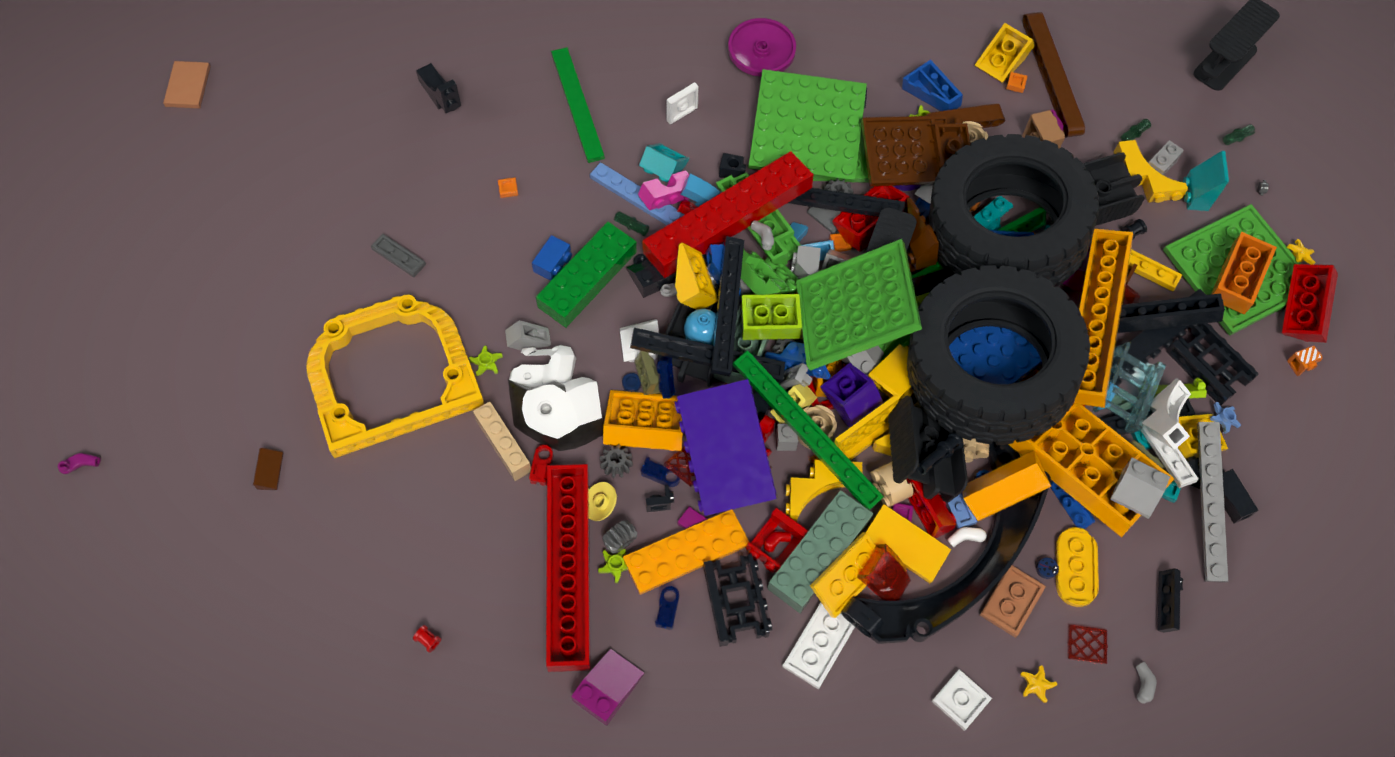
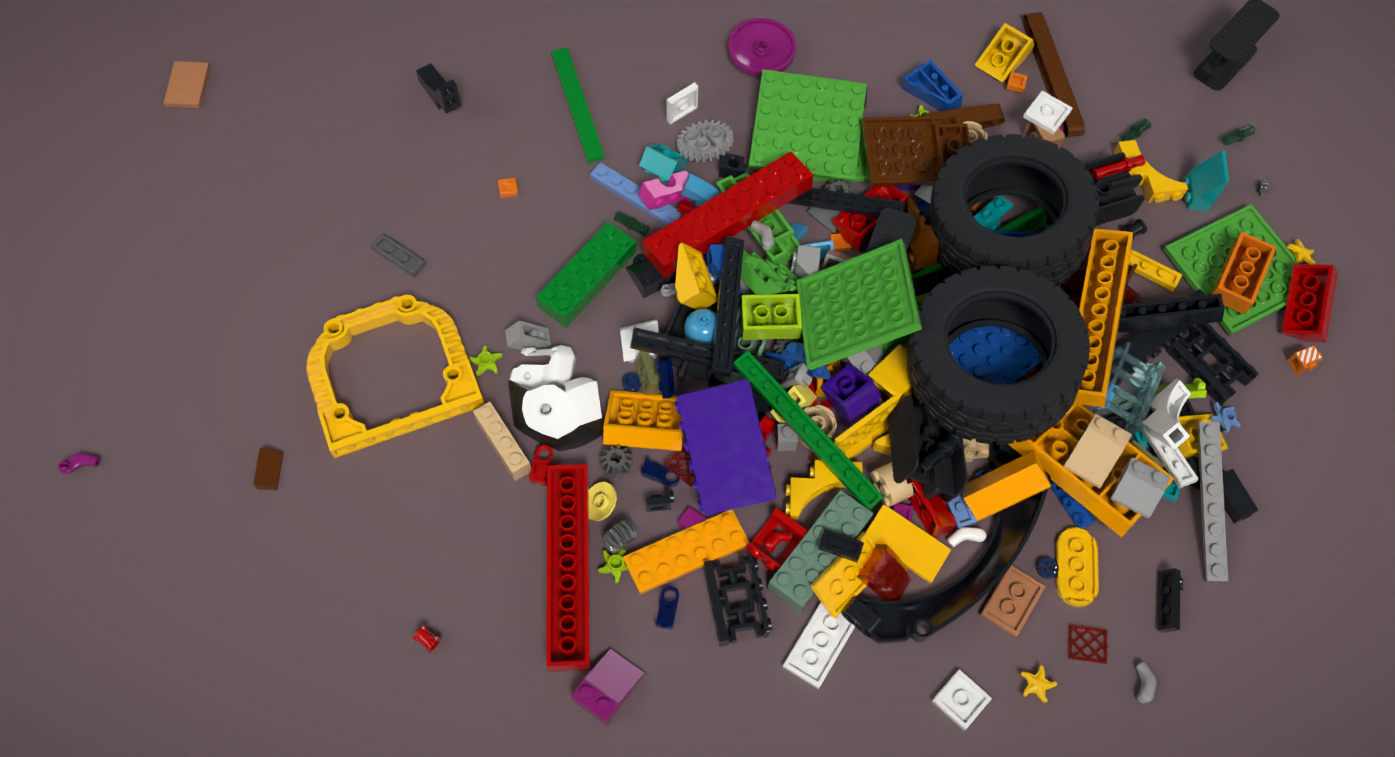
blue brick [532,235,572,281] -> none
light grey brick [1148,140,1184,175] -> none
none -> light grey gear [676,120,734,163]
none -> black tile [818,529,864,563]
none -> white tile [1023,91,1073,135]
none -> tan slope [1064,414,1132,489]
none -> red pin [1091,154,1146,180]

